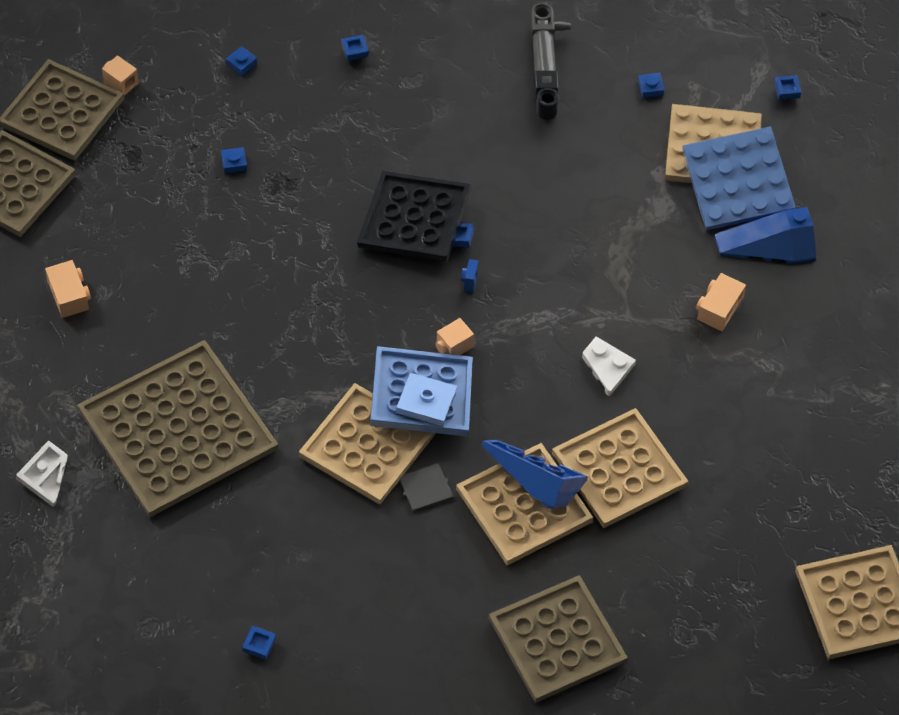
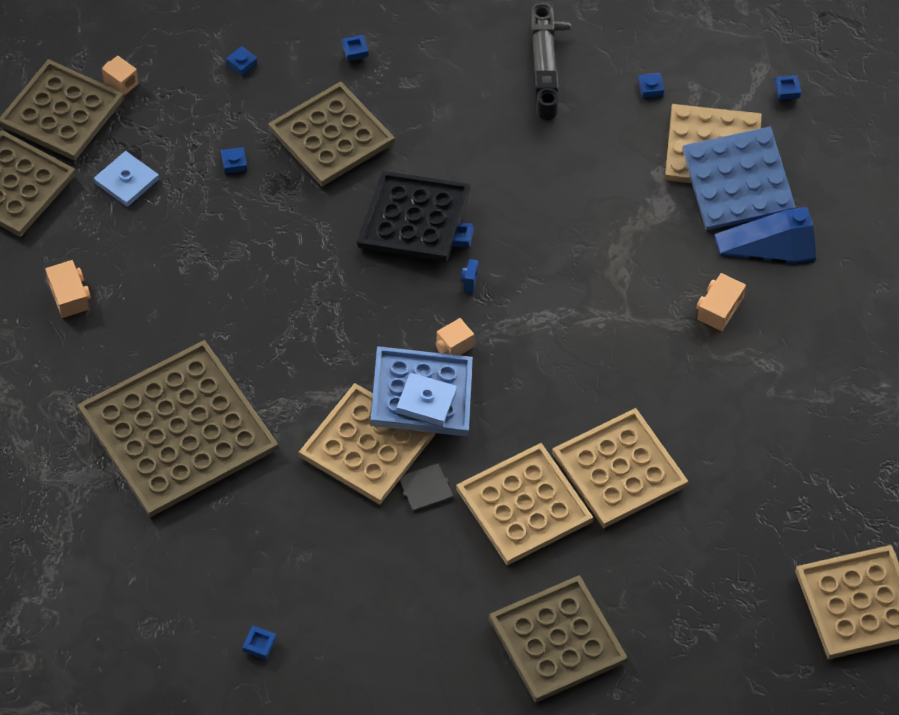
white wing [16,440,68,507] -> none
blue wedge [482,440,588,509] -> none
white wing [582,337,636,397] -> none
none -> light blue plate [93,151,159,207]
none -> dark tan plate [268,81,395,187]

